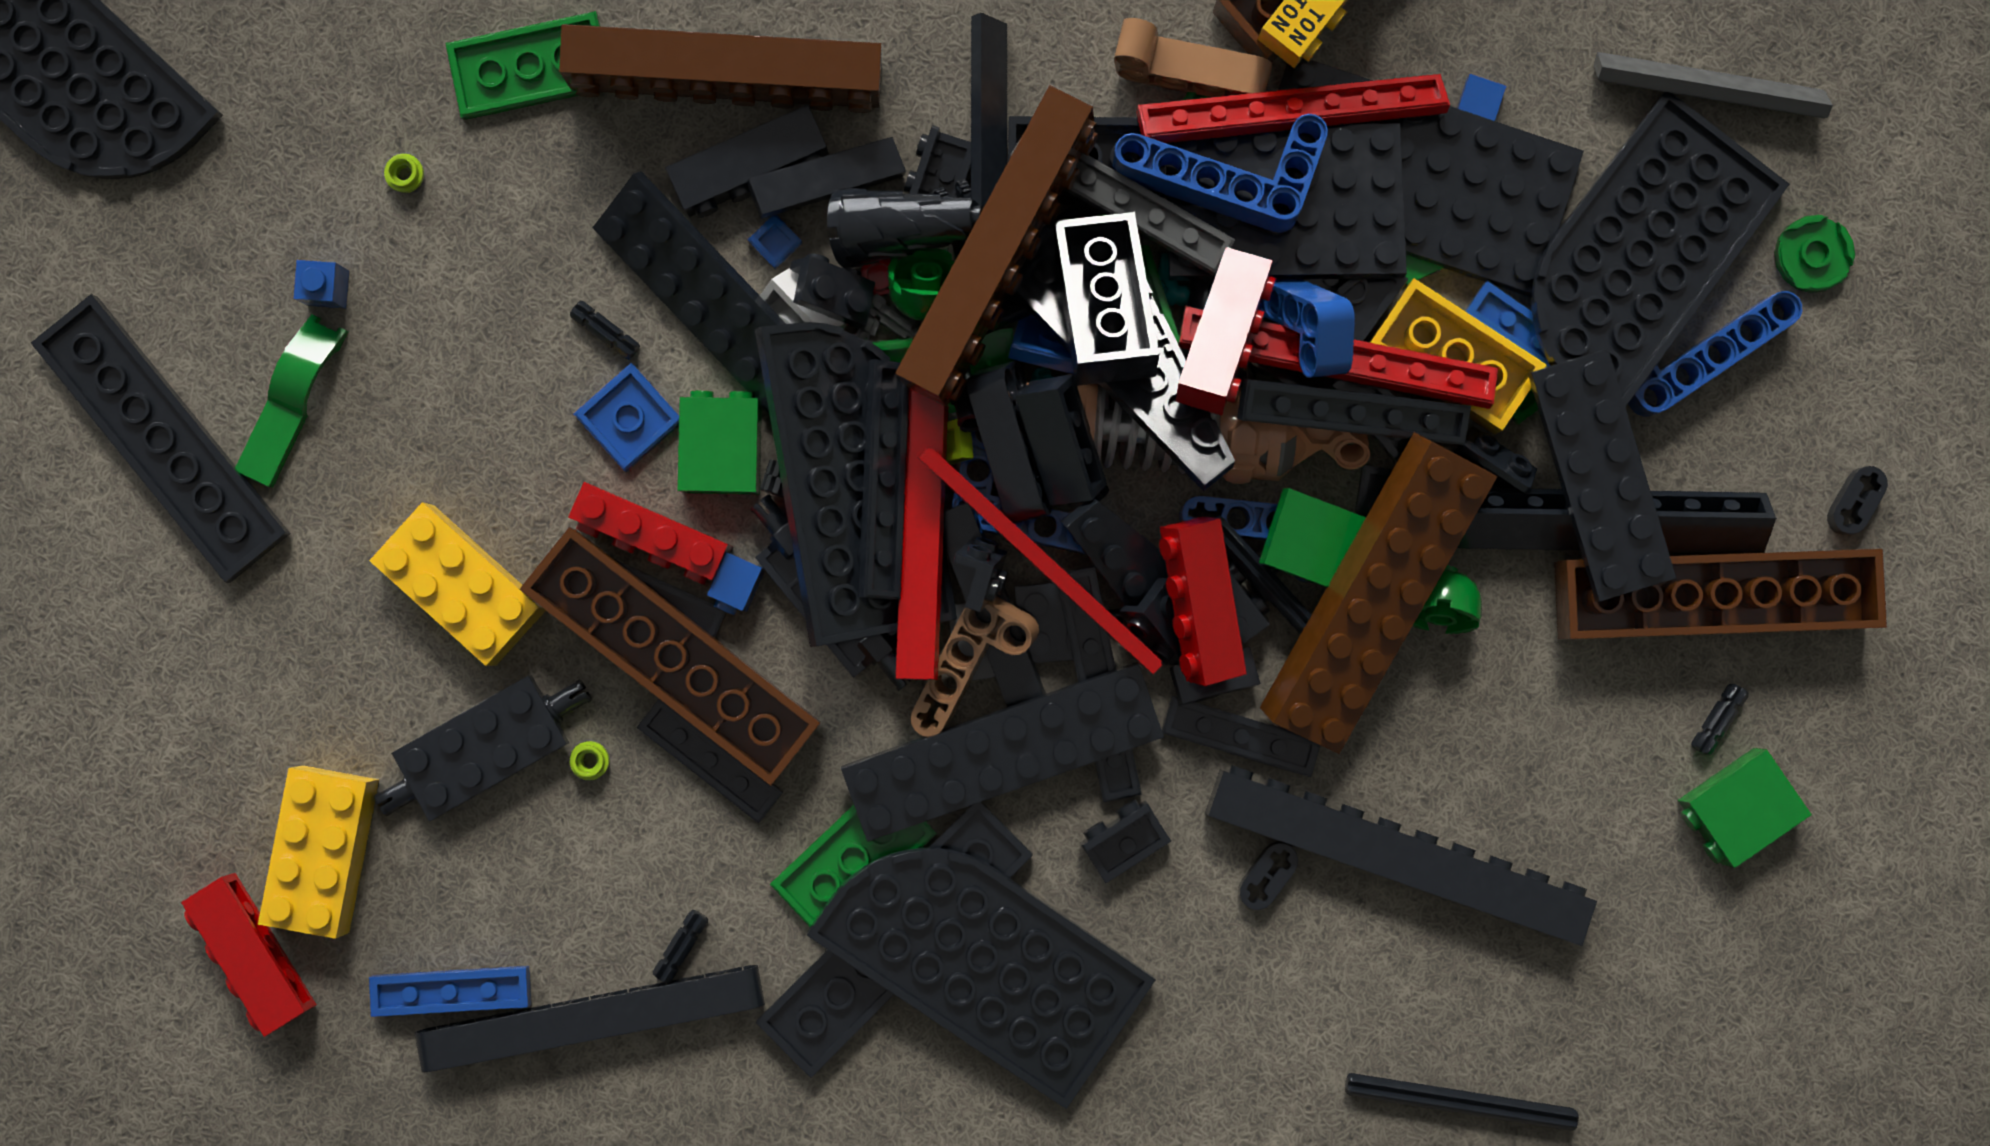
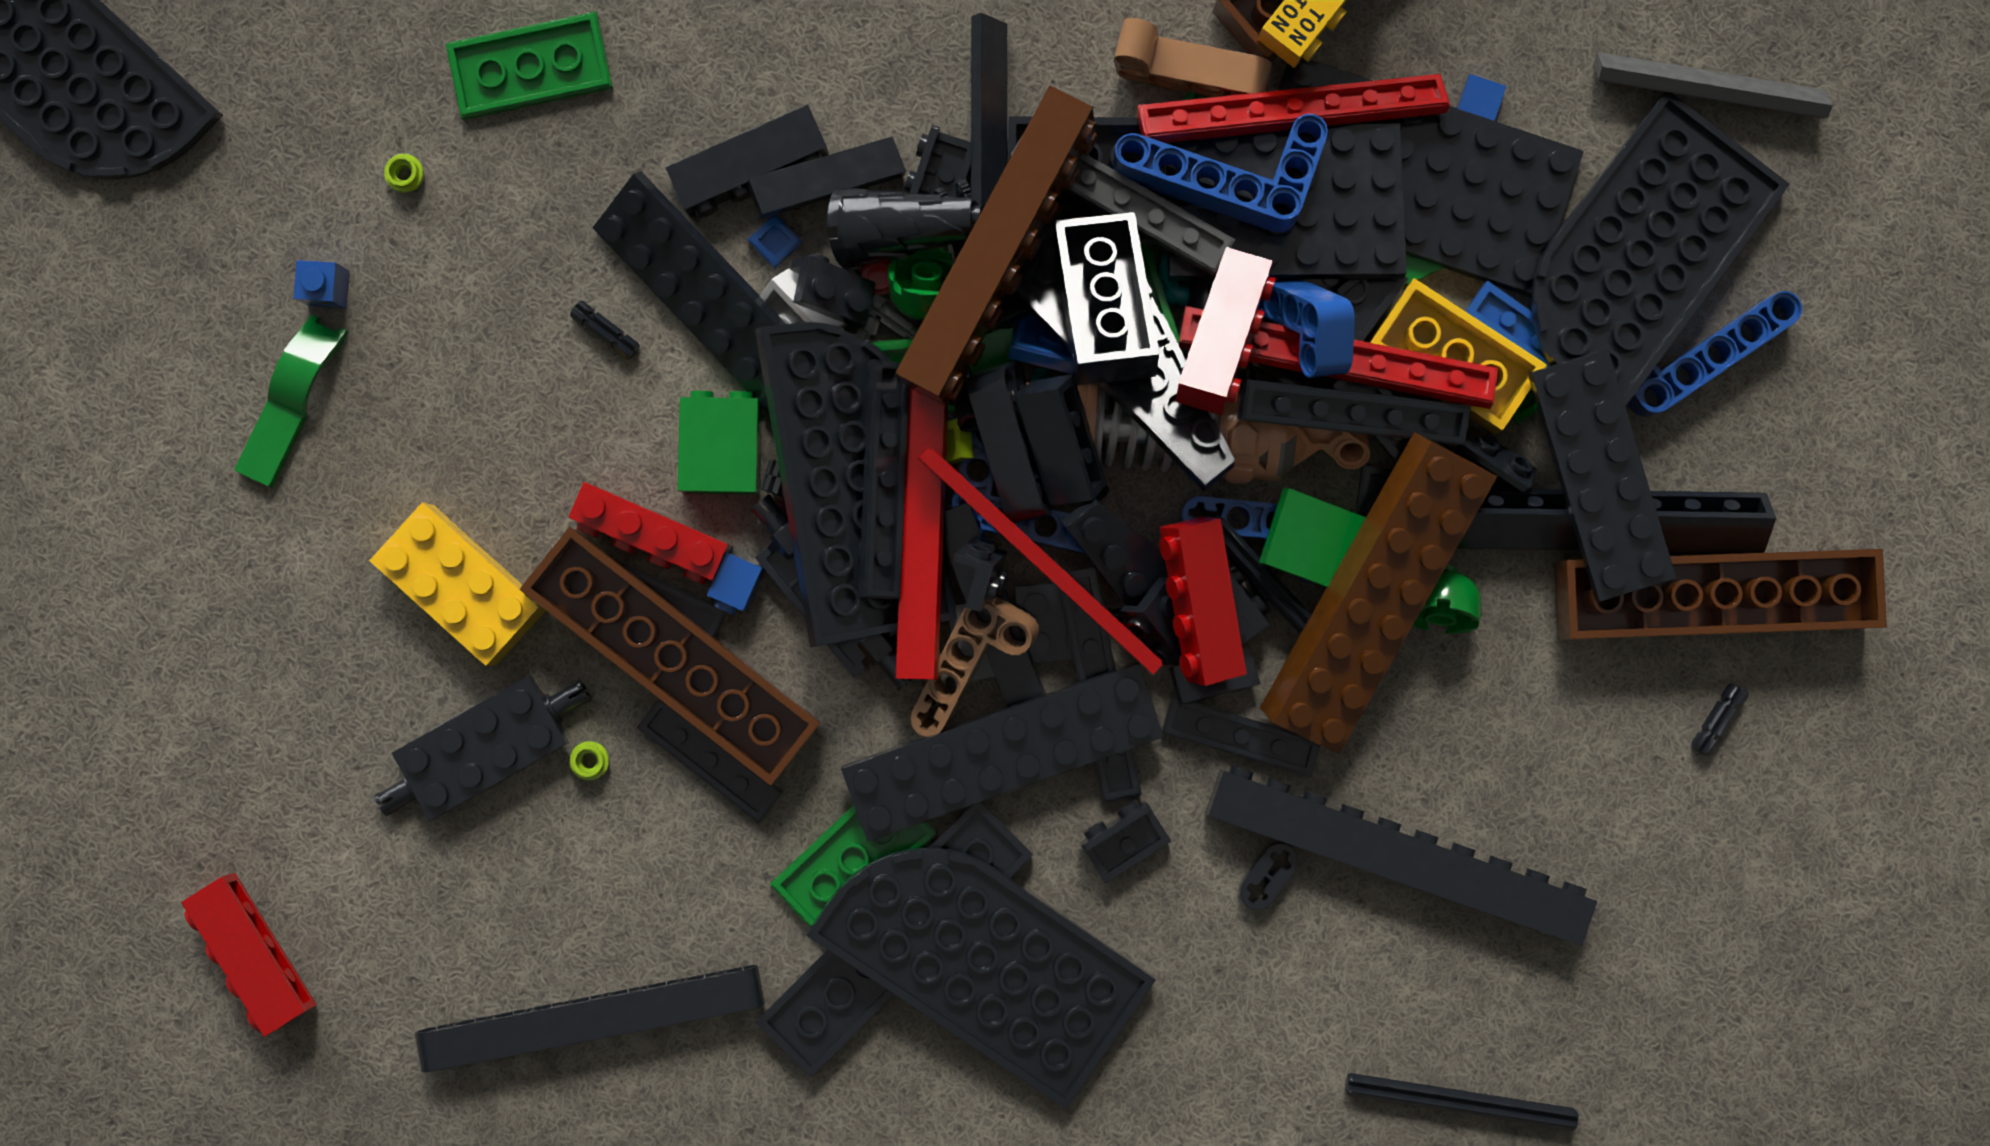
black plate [31,294,291,583] -> none
yellow brick [258,766,379,939] -> none
blue plate [369,966,531,1017] -> none
reddish brown brick [559,24,882,113] -> none
blue tile [574,363,679,472] -> none
black axle [653,910,708,983] -> none
green brick [1678,748,1812,868] -> none
green tile [1774,215,1855,293] -> none
black beam [1827,466,1888,535] -> none

